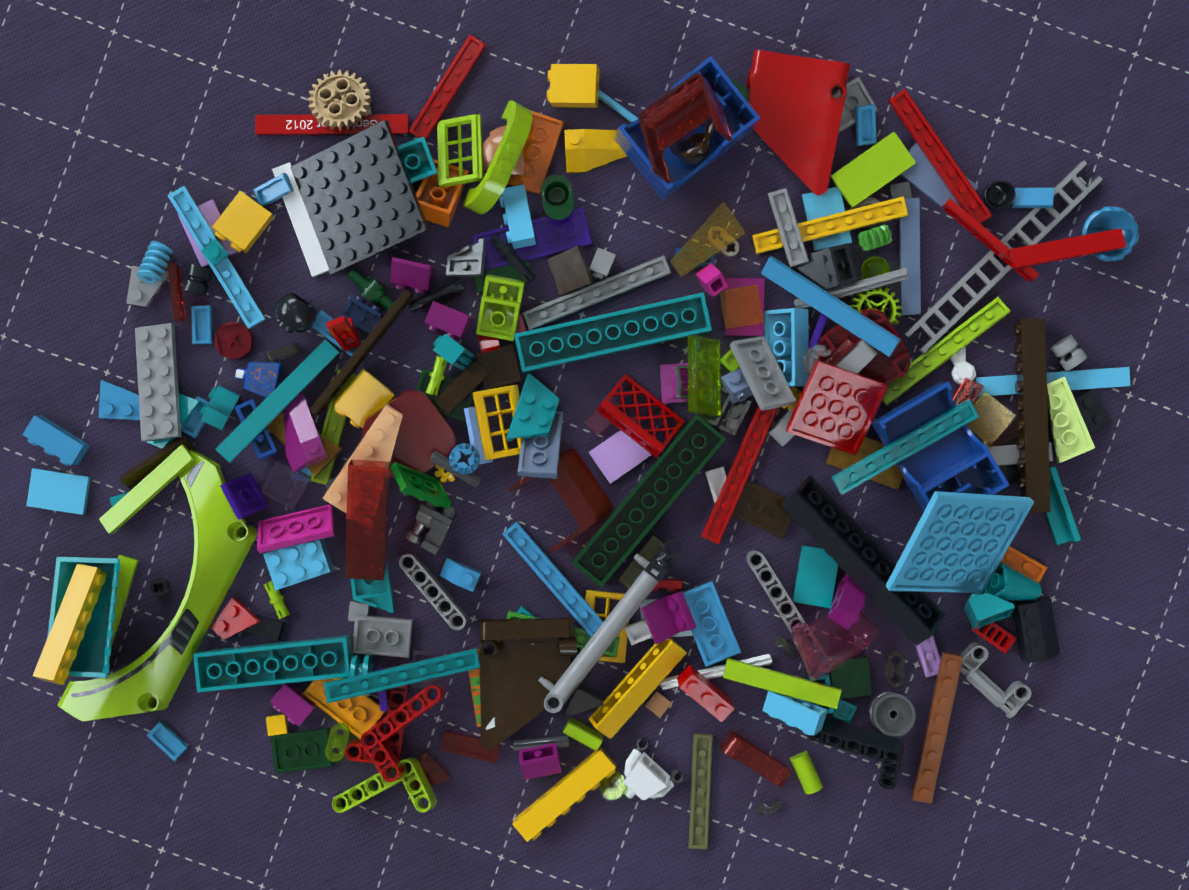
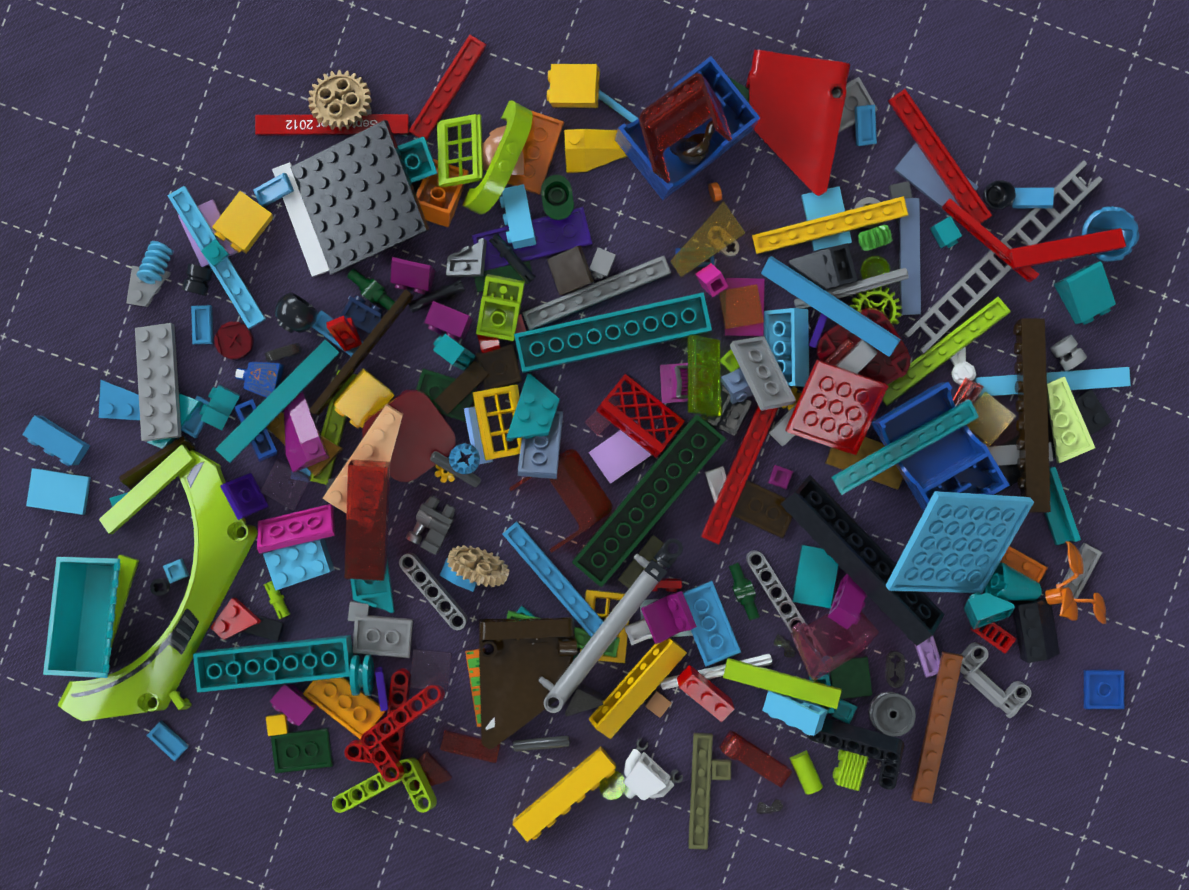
yellow brick [33,564,107,685] -> none
clear red tile [167,263,186,323] -> none
teal tile [323,648,480,703] -> none
clear neon green plate [325,723,350,762] -> none
green plate [390,462,452,509] -> none
lime pin [425,356,448,396] -> none
magenta brick [519,743,562,780] -> none
lime brick [563,717,603,751] -> none
light grey tile [768,188,809,268] -> none
clear bracket [802,345,831,373] -> none
lime tile [830,132,916,208] -> none
none -> medium azure tile [163,559,189,584]
none -> lime tile [169,691,192,710]
none -> tan gear [447,545,509,587]
none -> orange tile [708,182,722,202]
none -> olive tile [711,759,731,780]
none -> dark green pin [729,563,760,620]
none -> magenta tile [768,465,793,489]
none -> lime brick [833,749,869,791]
none -> teal brick [929,216,962,248]
none -> orange plant [1045,541,1106,624]
none -> teal slope [1054,261,1116,325]
none -> light grey tile [1062,543,1102,599]
none -> blue tile [1084,670,1124,709]

